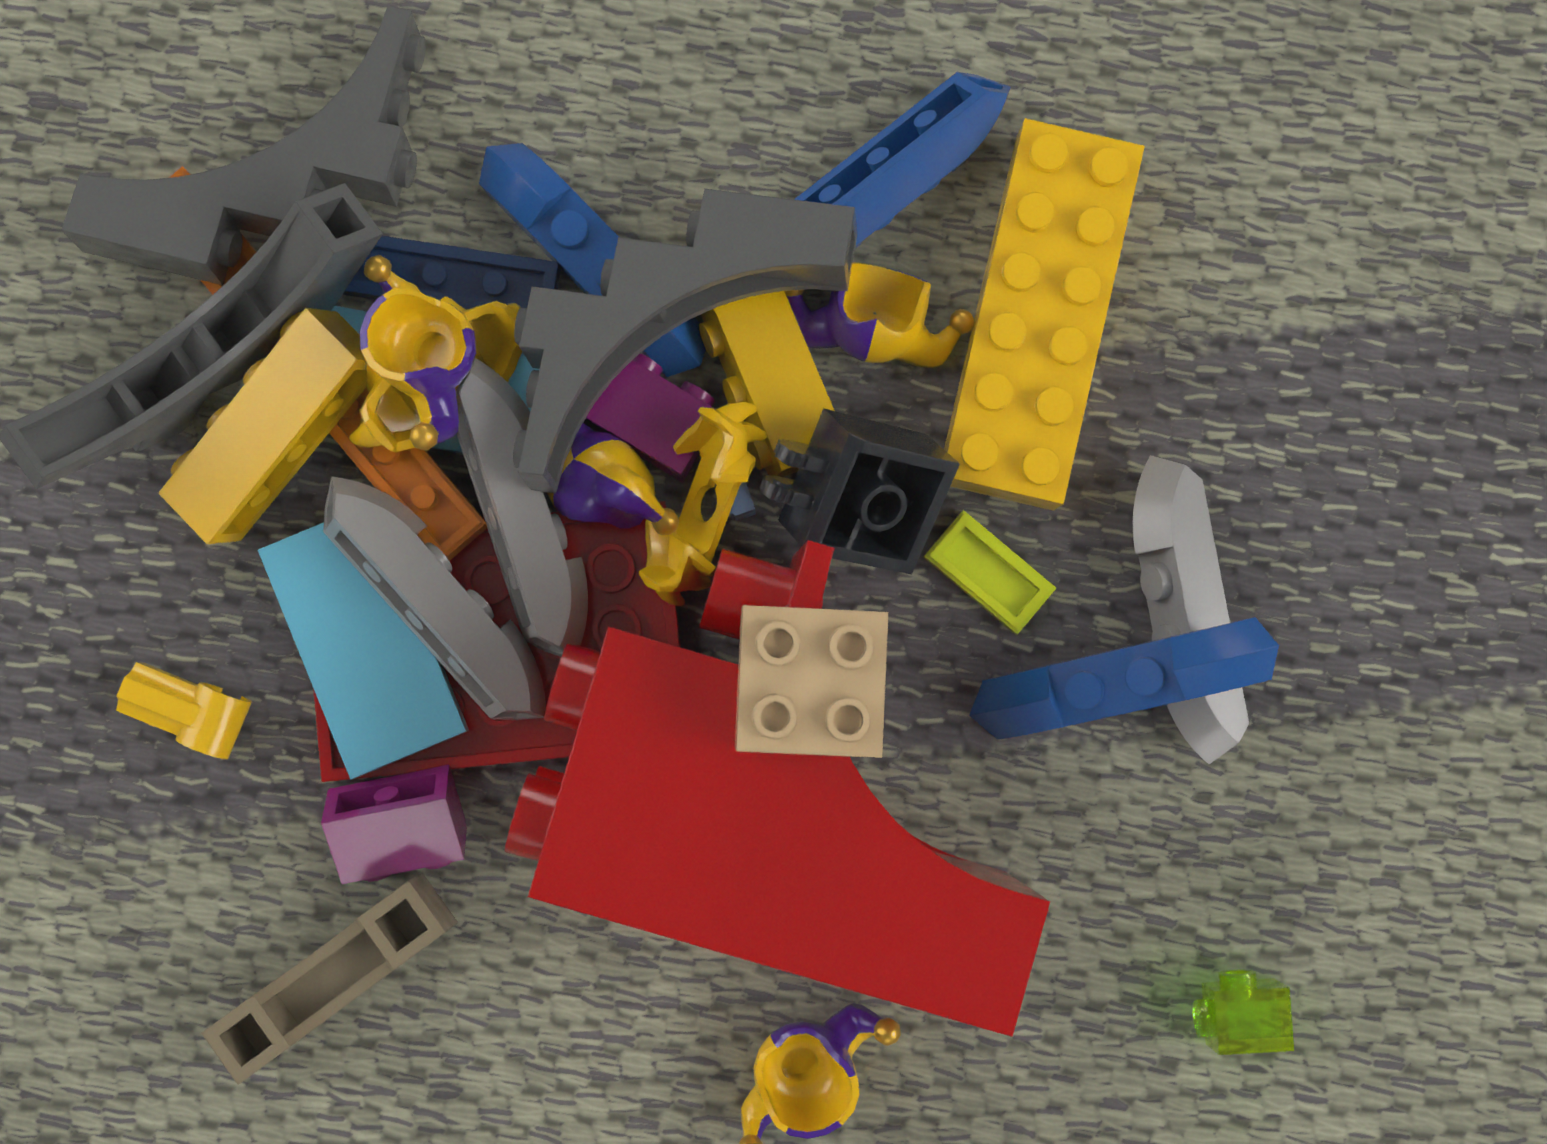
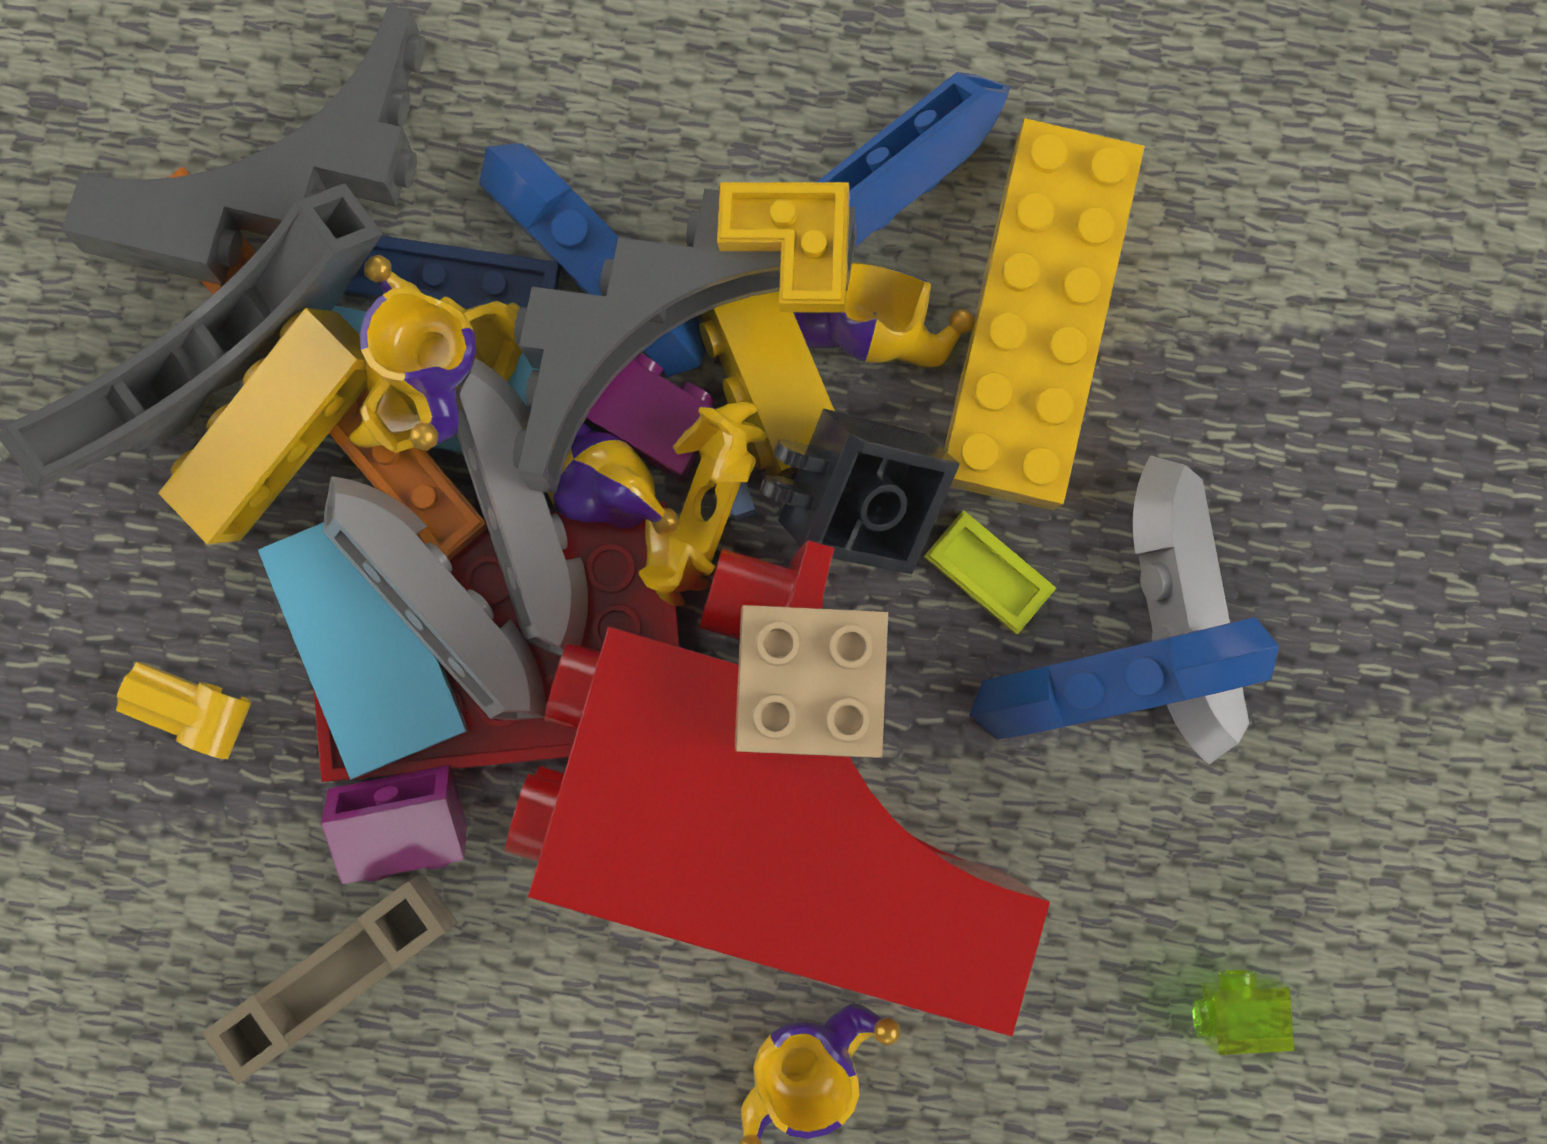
none -> yellow tile [717,182,850,312]

